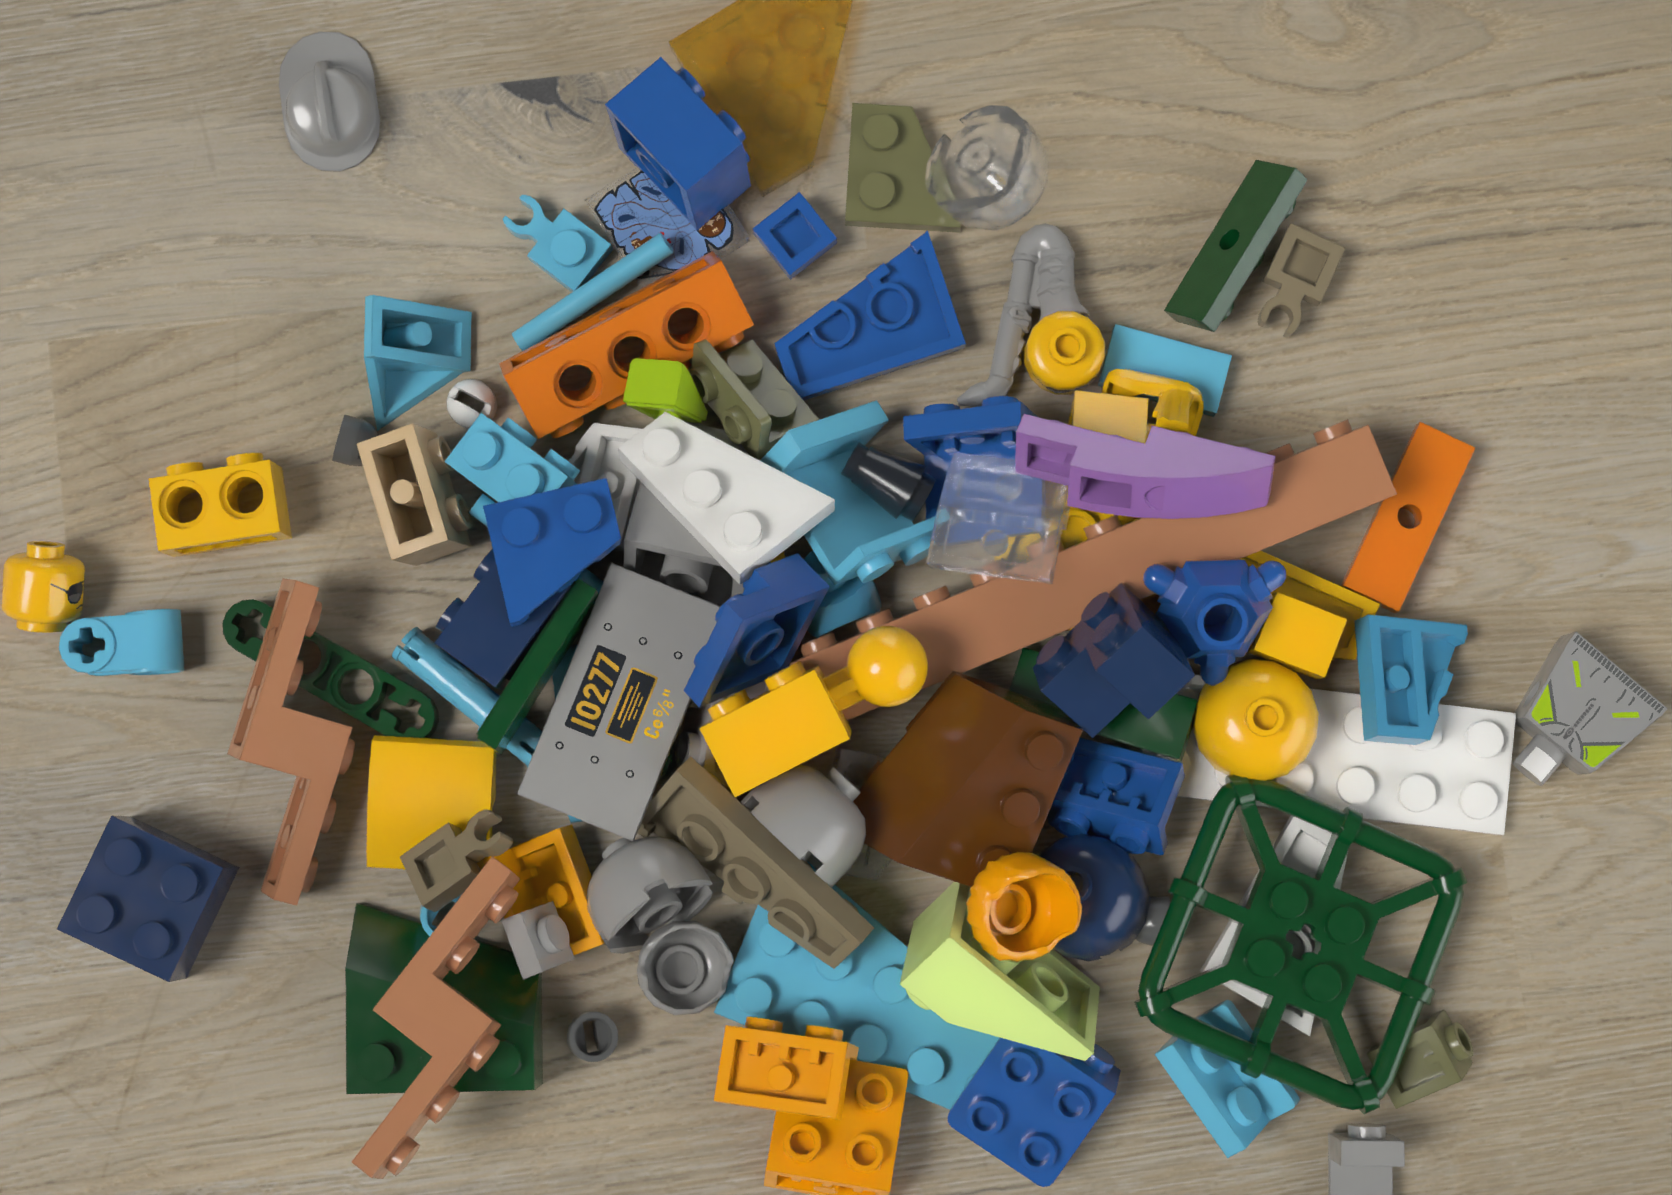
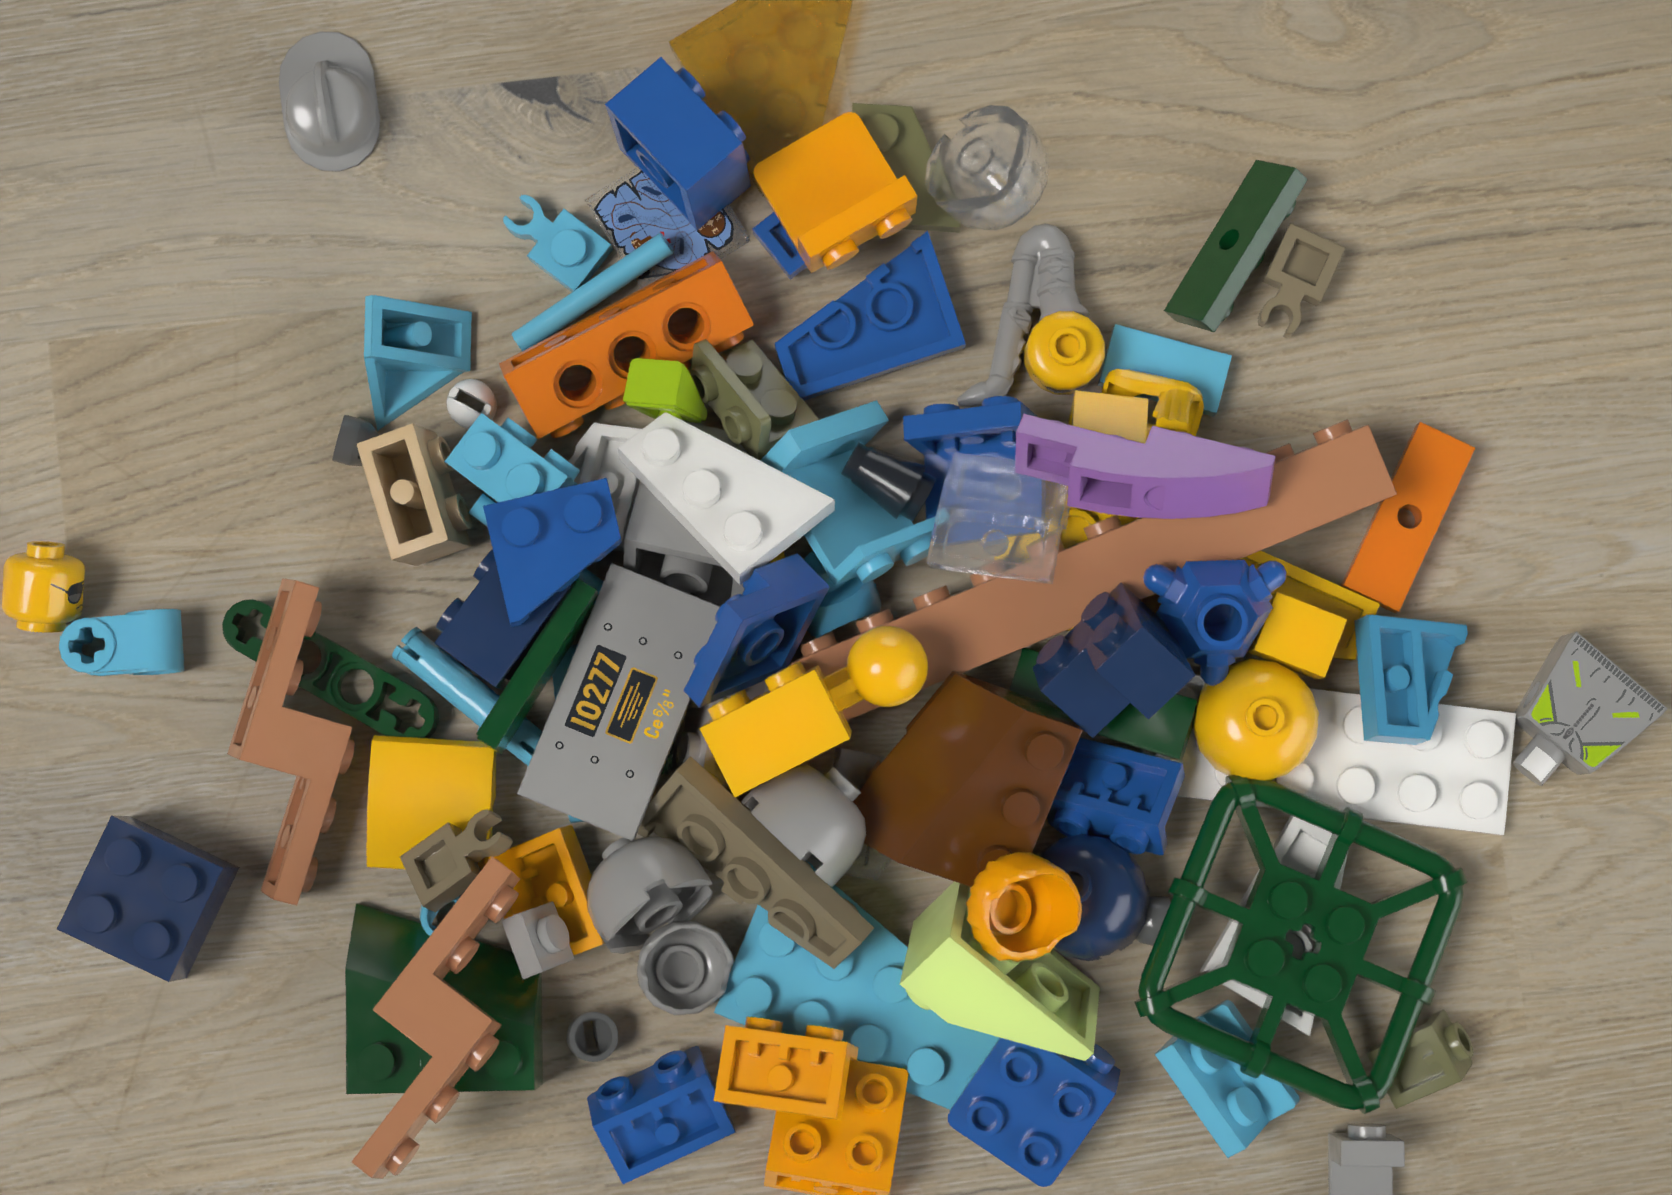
yellow brick [148,453,292,557] -> none
none -> blue bracket [587,1046,736,1184]
none -> light orange bracket [754,112,918,273]

